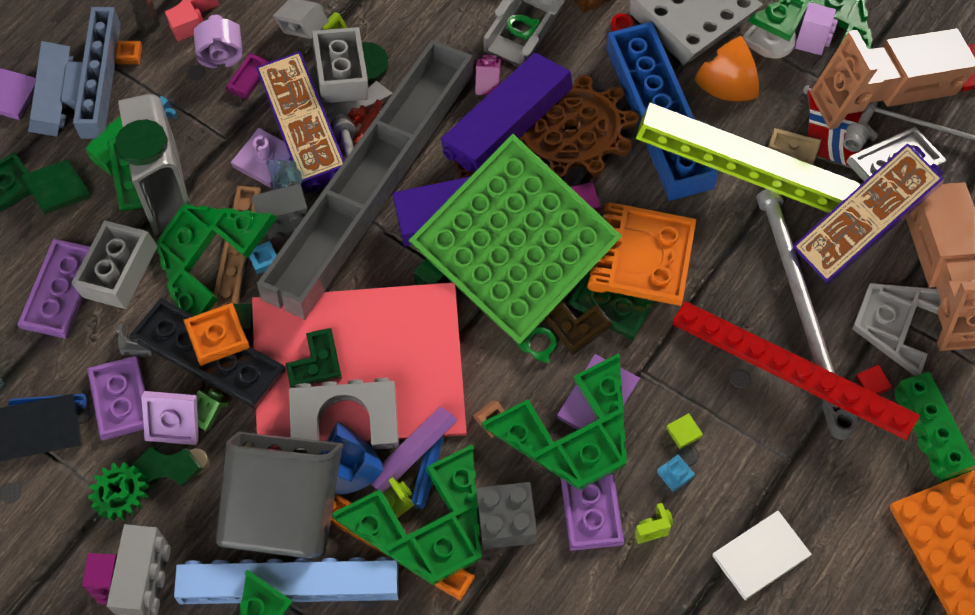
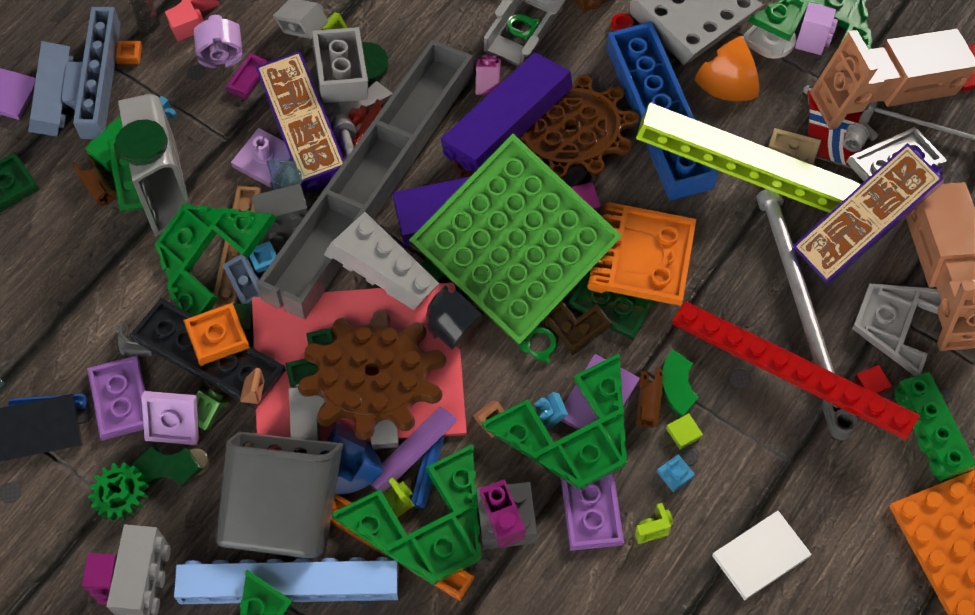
medium lavender tile [17,238,91,339] -> none
dark green tile [22,159,90,215] -> none
light grey brick [72,220,158,309] -> none
none -> reddish brown piece [72,156,116,206]
none -> sand blue slope [223,254,260,304]
none -> nougat slope [240,368,265,404]
none -> reddish brown plate [298,310,446,440]
none -> light grey wedge [324,212,439,310]
none -> black brick [426,285,482,350]
none -> magenta slope [479,479,526,549]
none -> dark azure tile [533,392,568,429]
none -> reddish brown piece [636,368,664,428]
none -> green tile [662,349,699,417]

